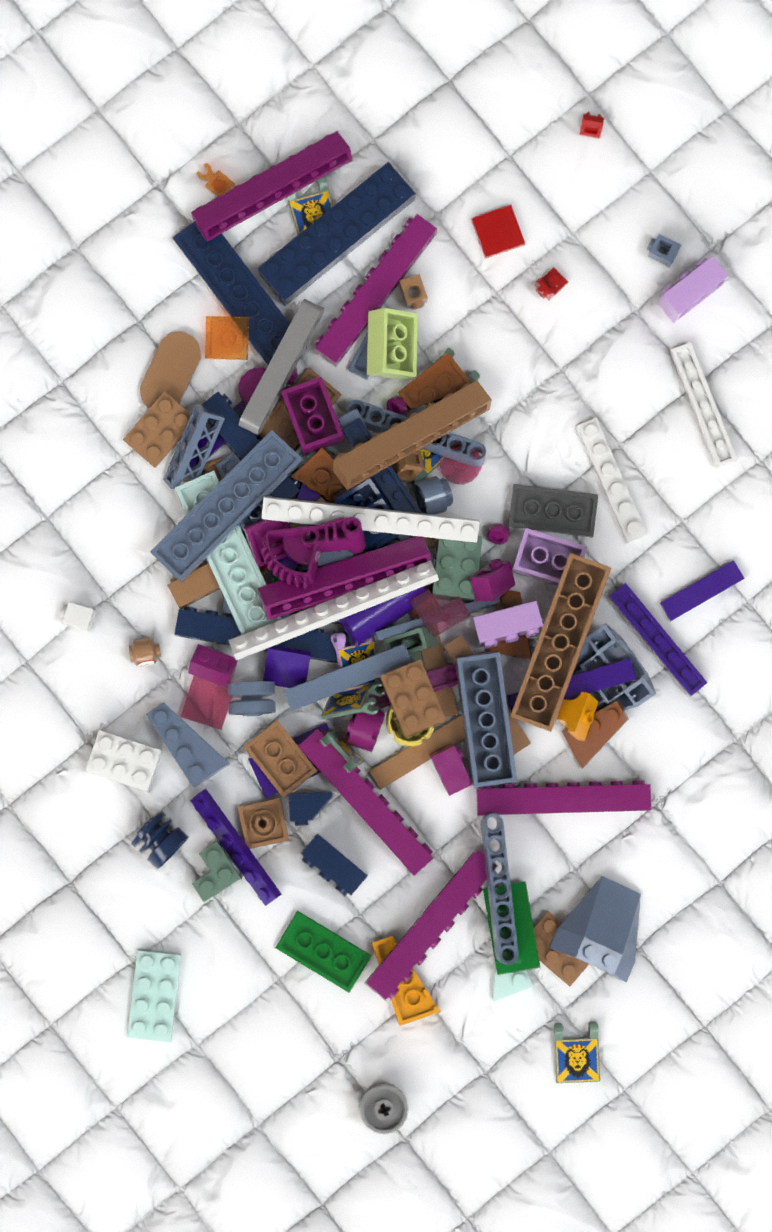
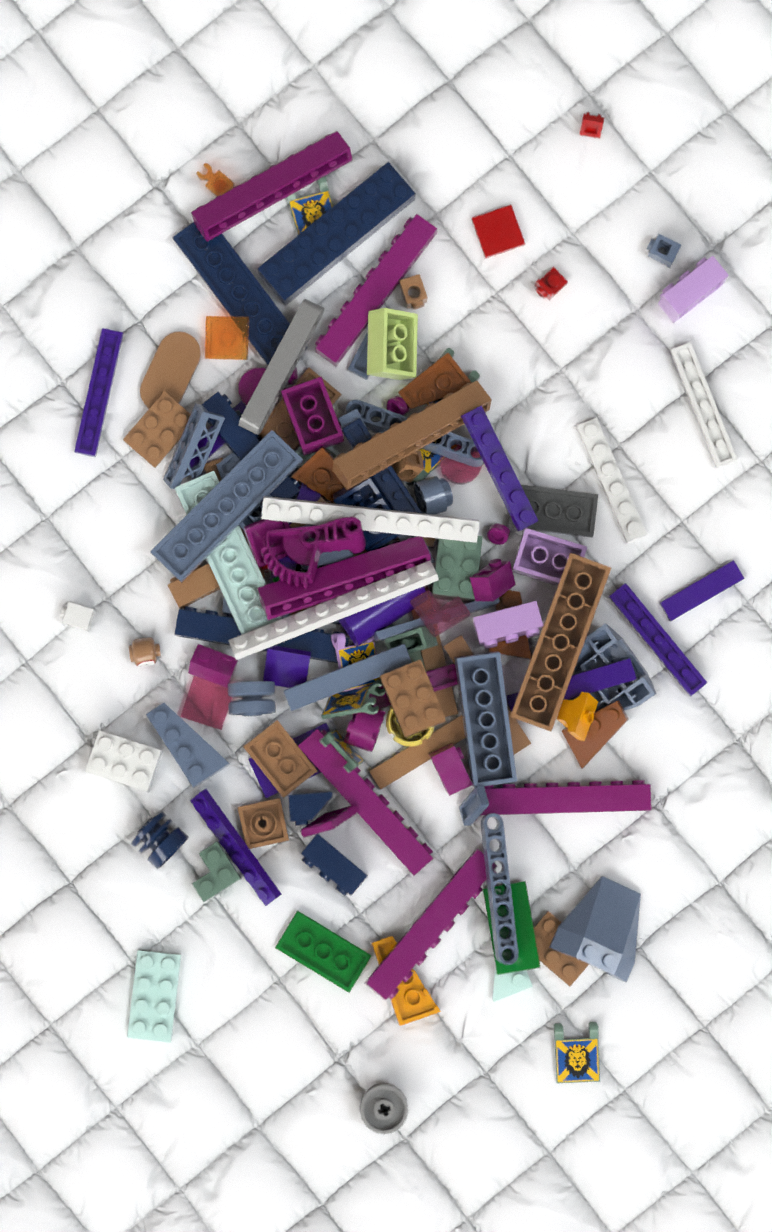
none -> dark purple plate [74,328,124,457]
none -> magenta tile [300,805,359,838]
none -> sand blue tile [459,786,489,826]
none -> dark purple plate [461,405,538,531]

